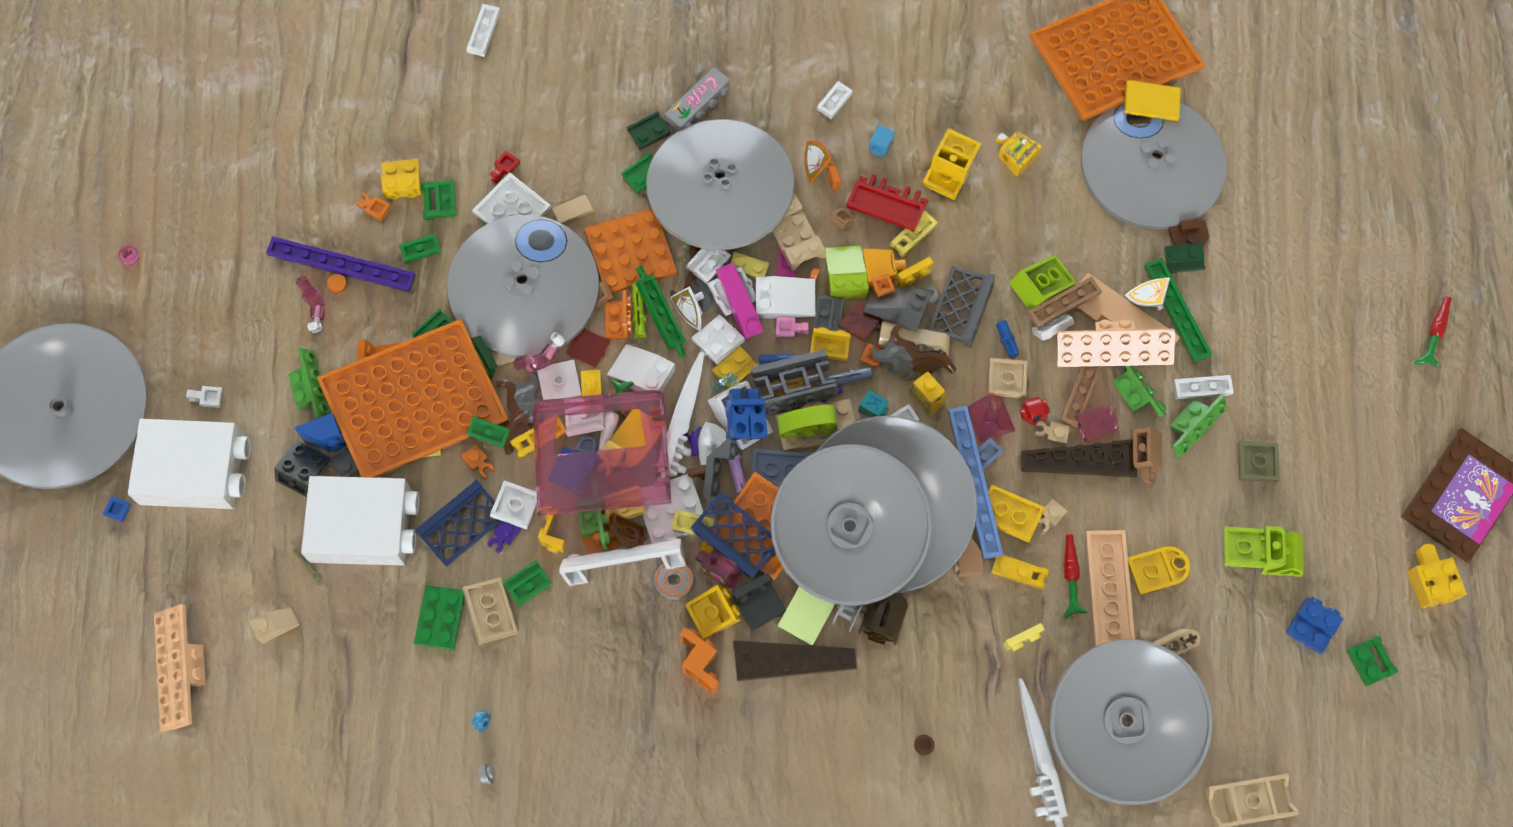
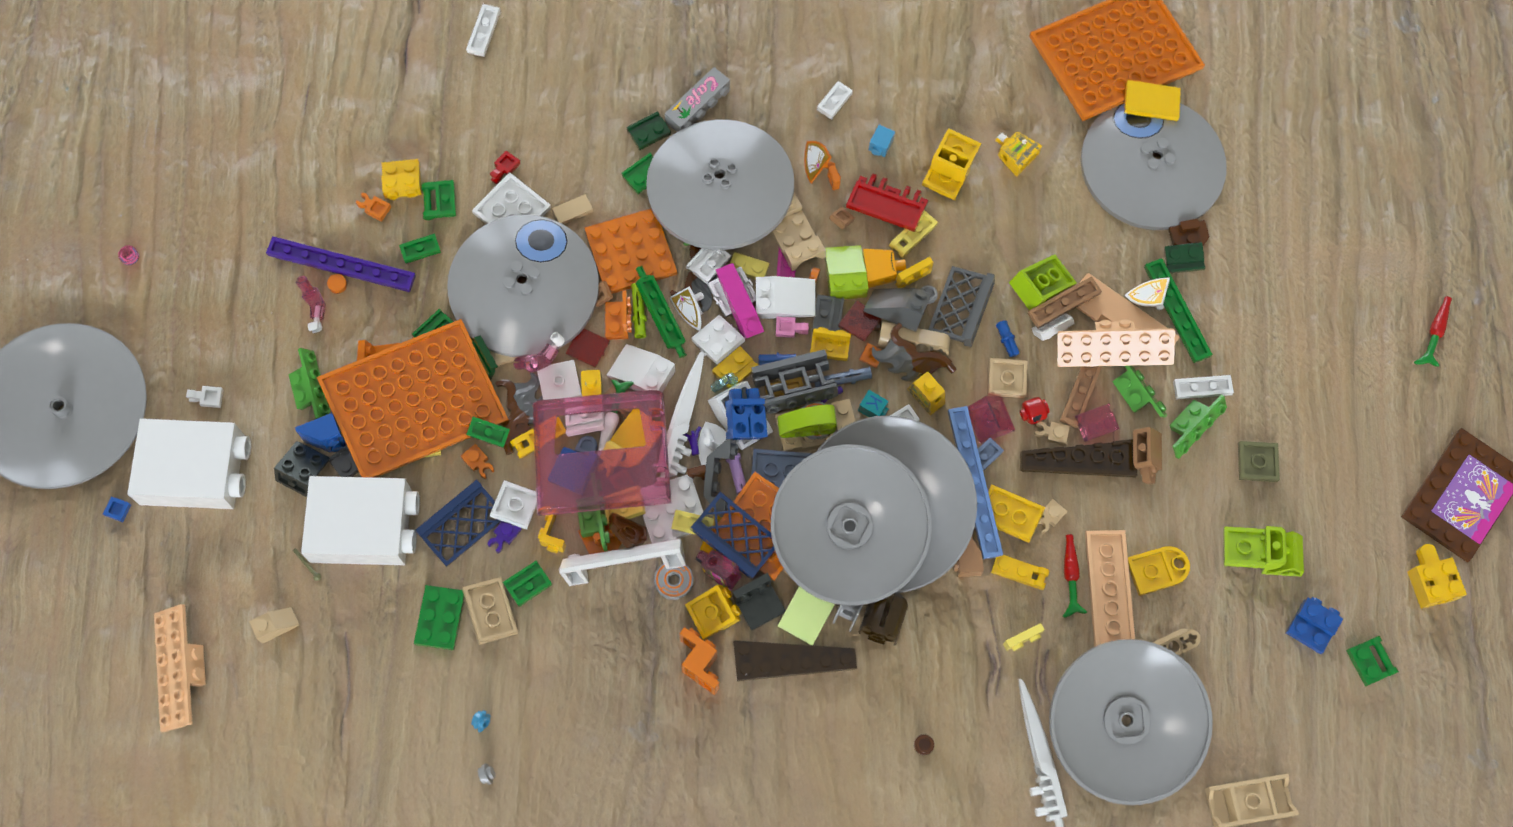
orange tile [871,273,895,298] -> none

